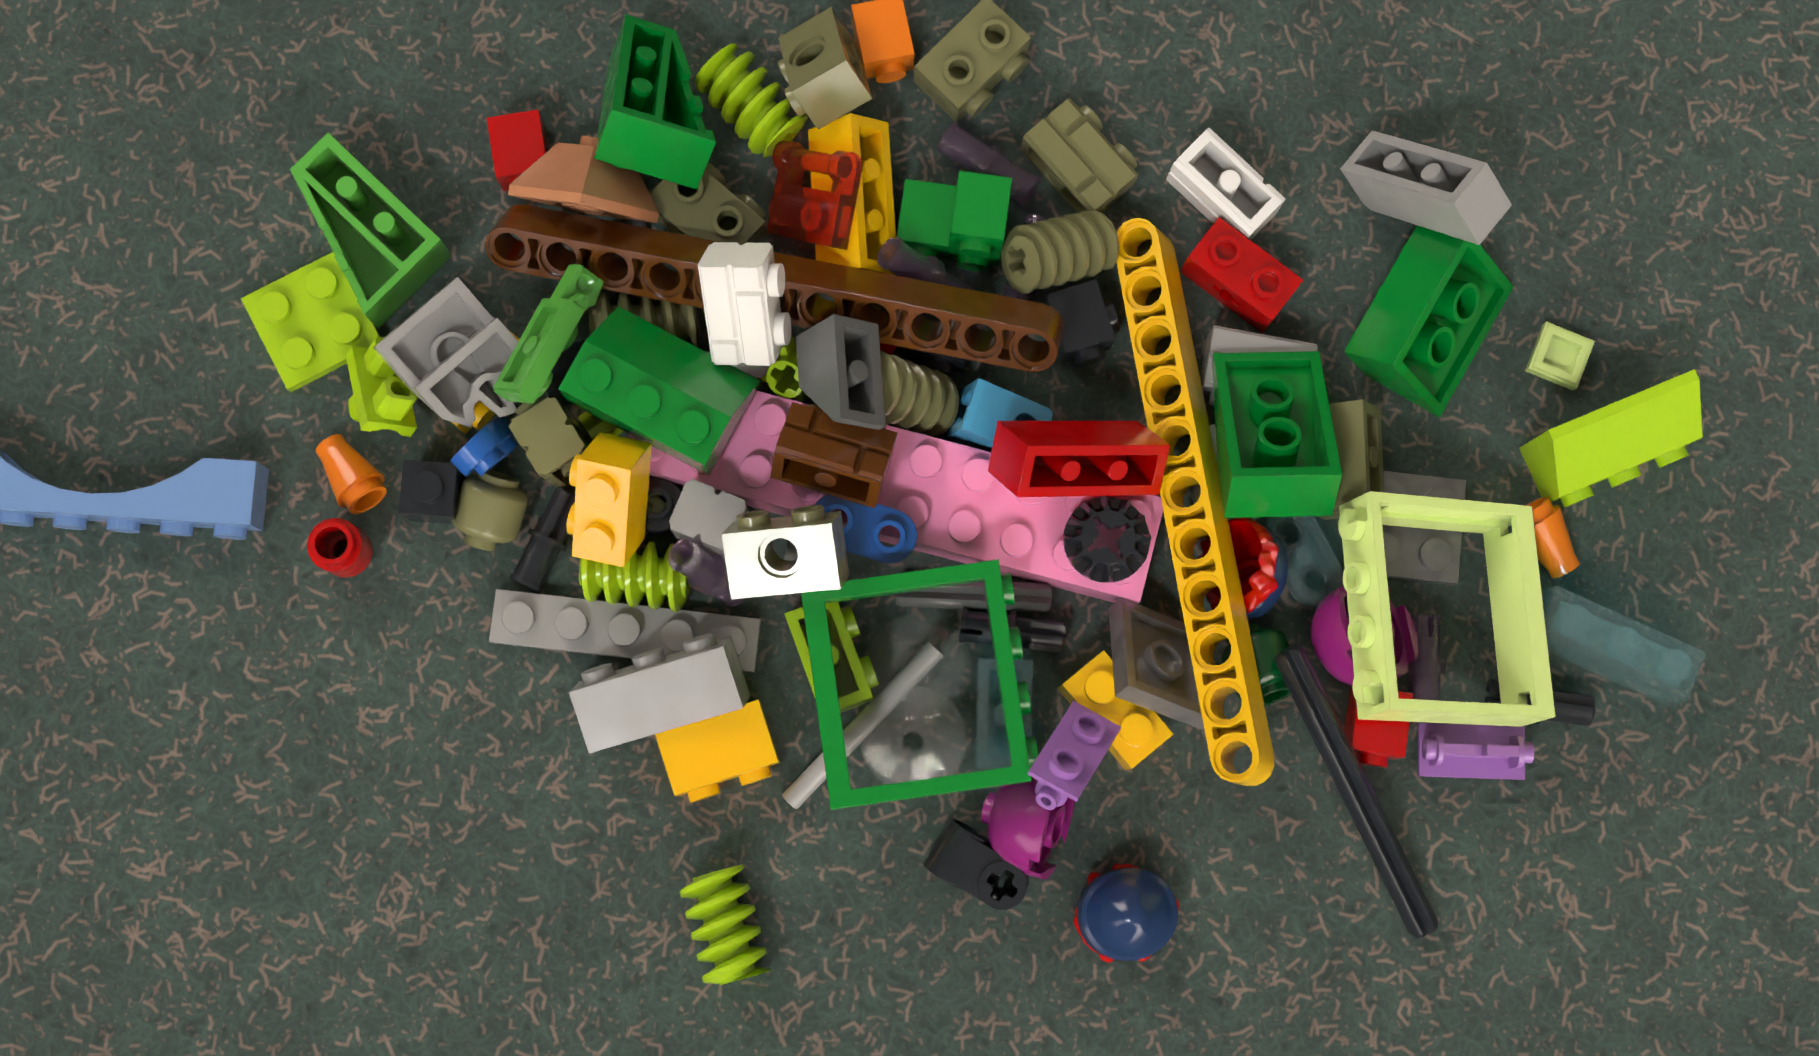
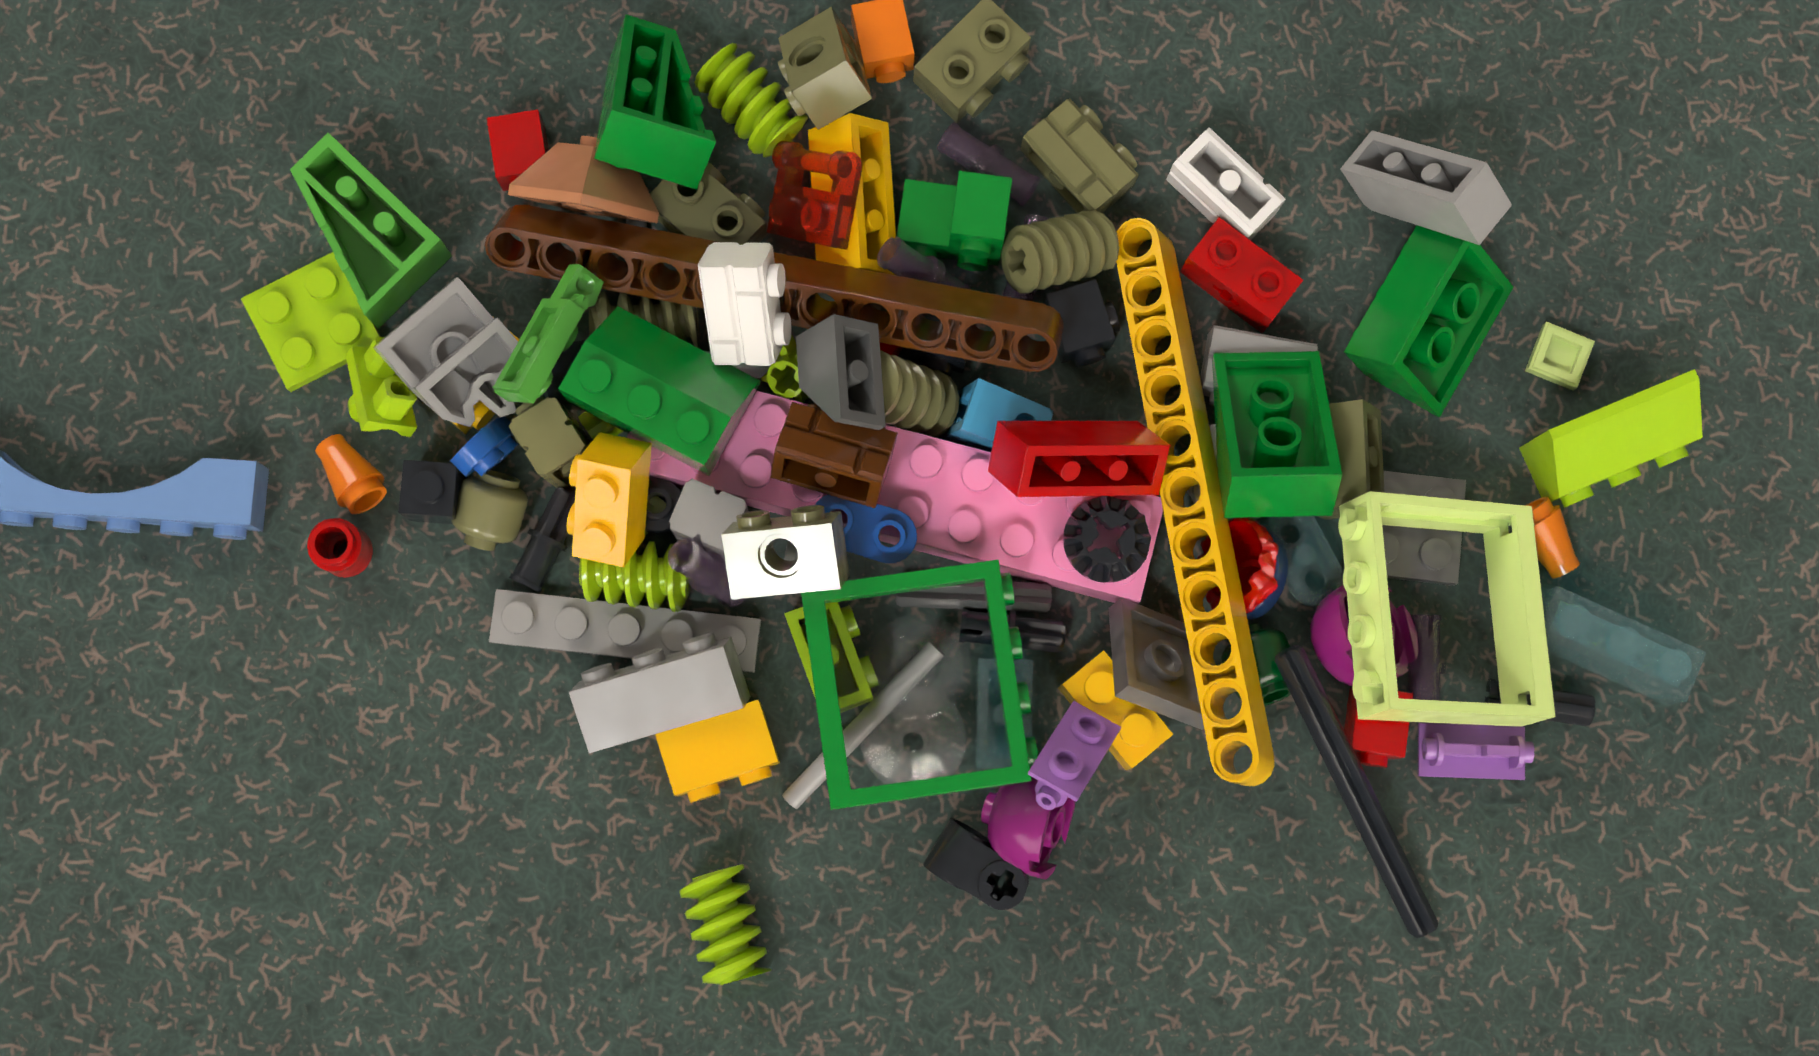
dark blue hair [1073,863,1179,963] -> none

